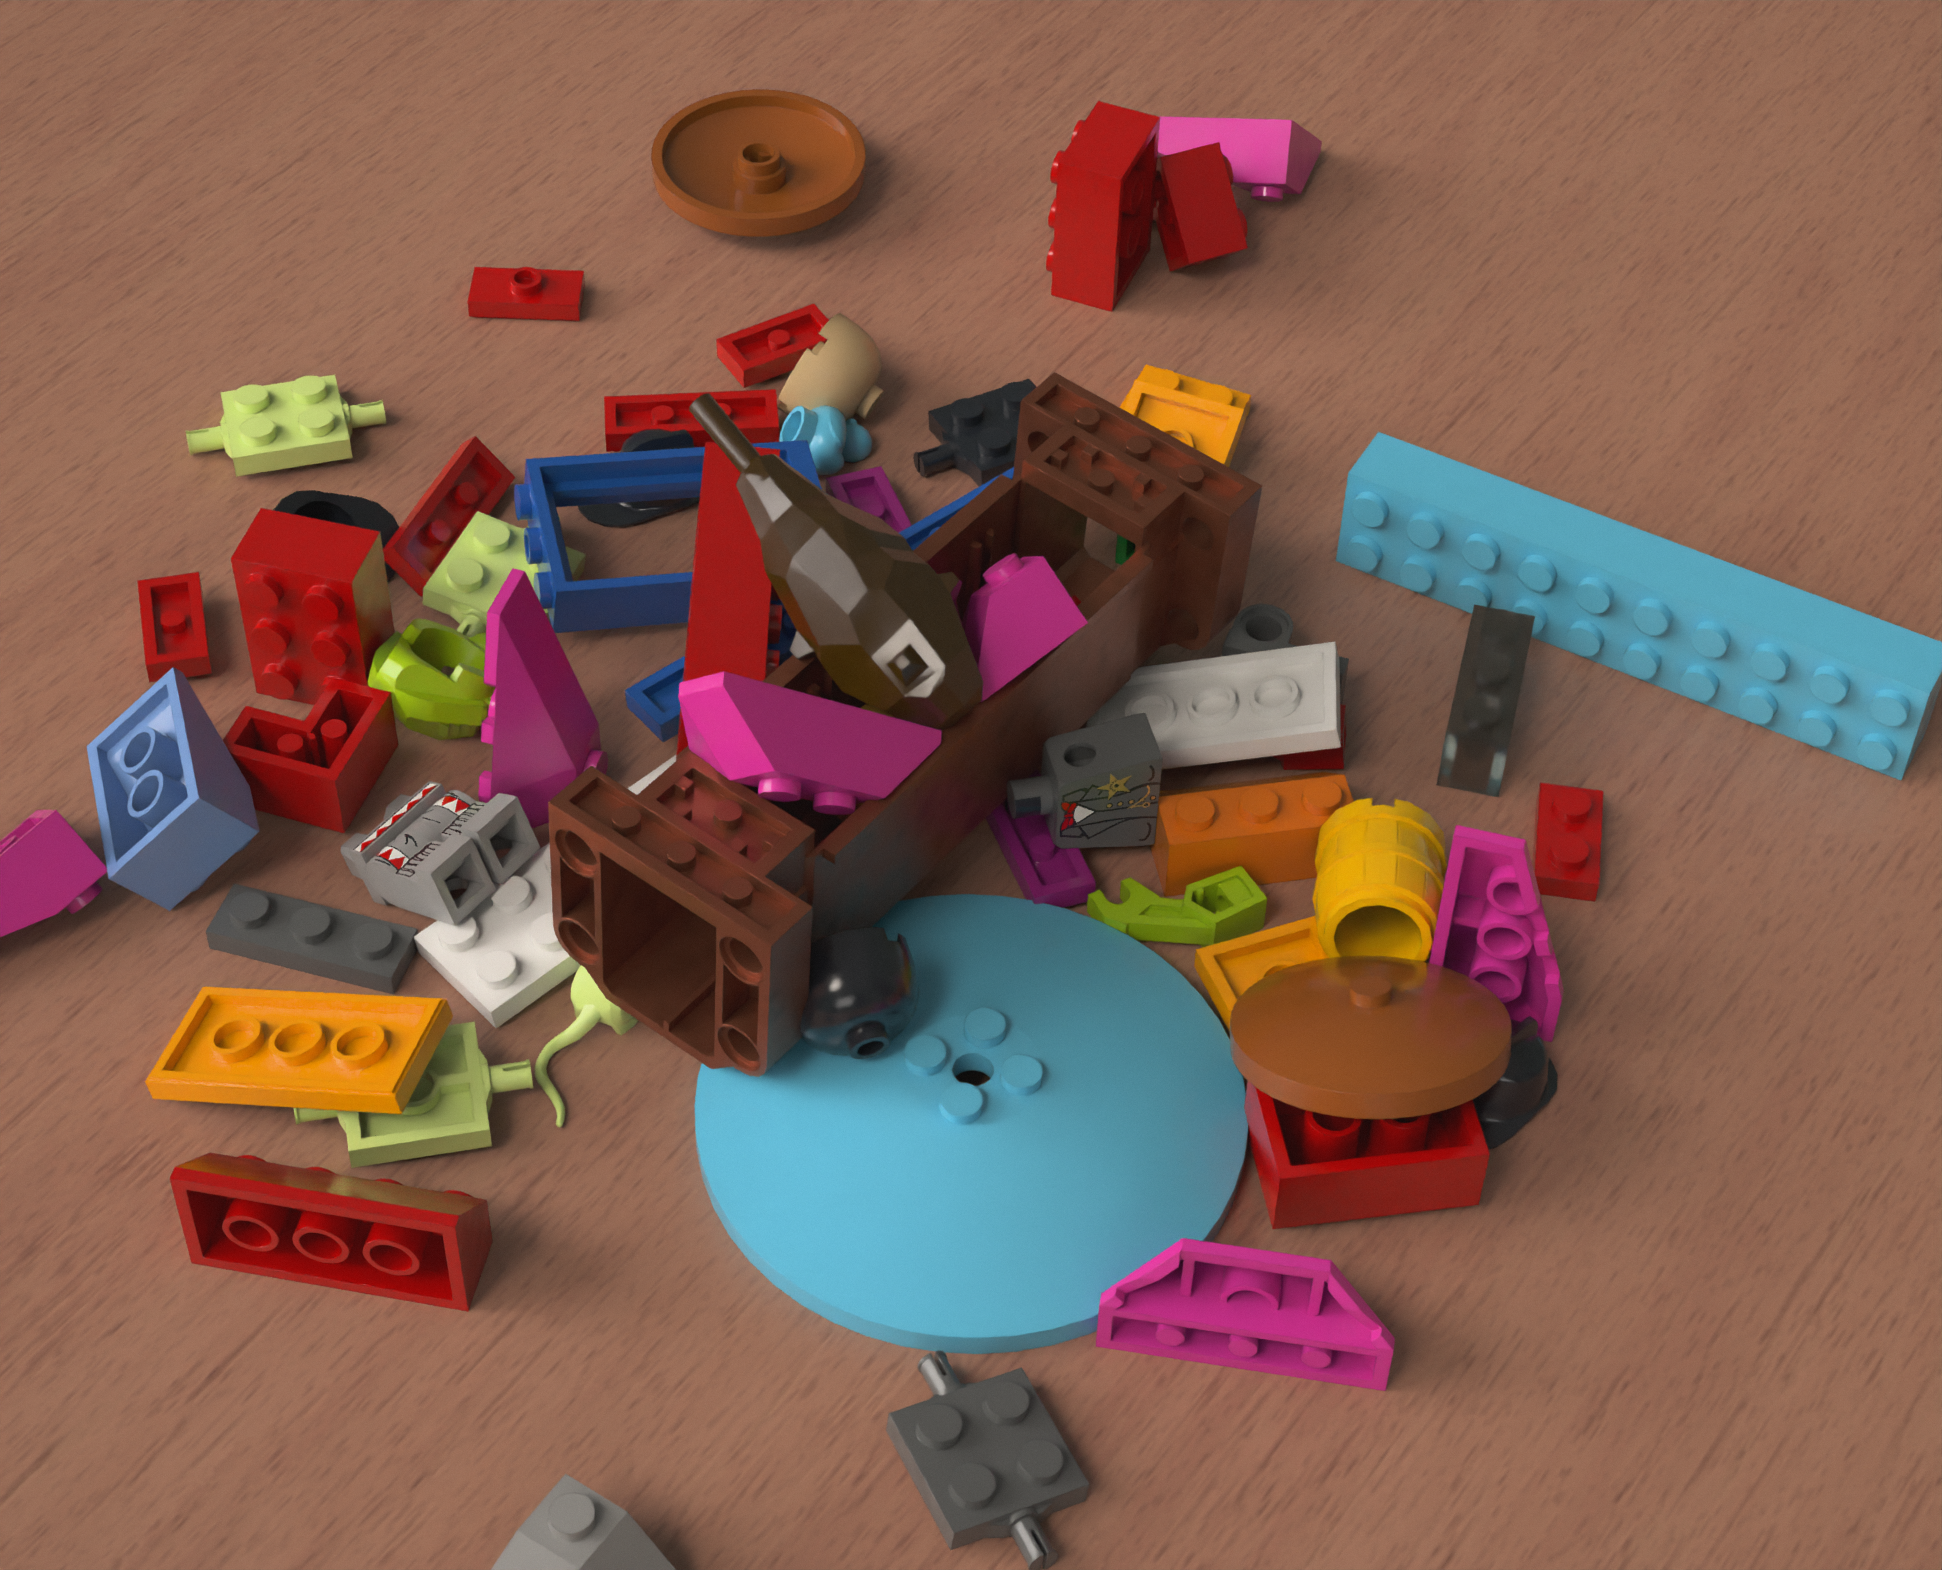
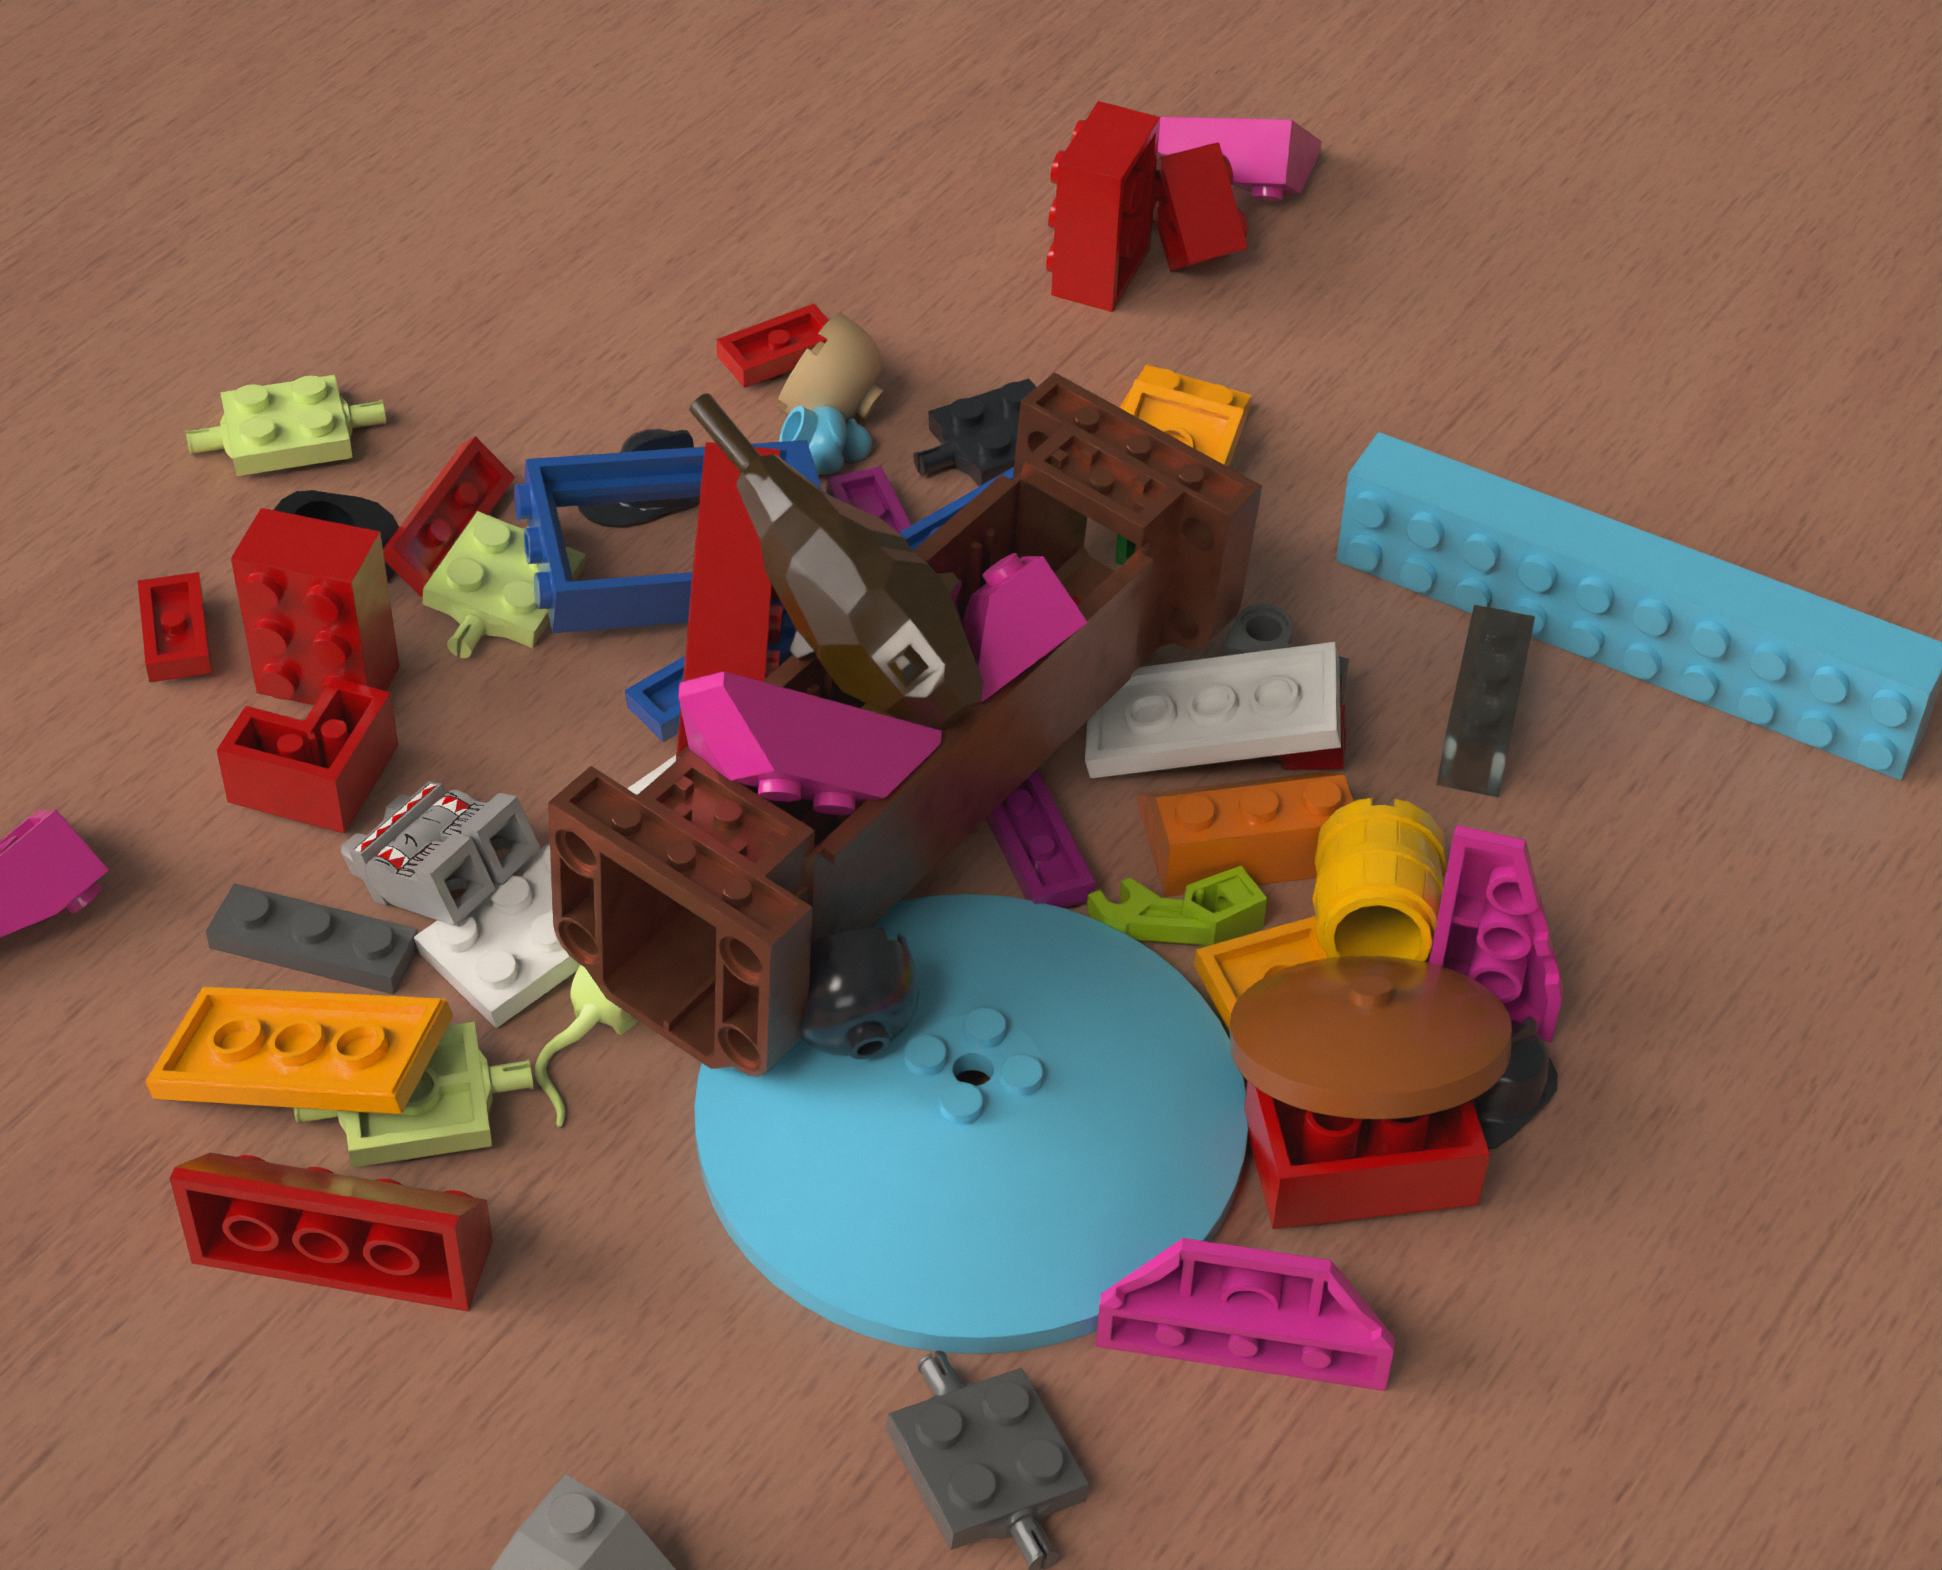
medium blue slope [86,667,260,911] -> none
lime helmet [368,618,495,740] -> none
red plate [467,267,585,321] -> none
dark pink wedge [478,568,608,828] -> none
red plate [604,389,779,452] -> none
dark orange dish [651,89,866,237] -> none
dark grey torso [1006,713,1163,848] -> none
red plate [1532,782,1604,902] -> none

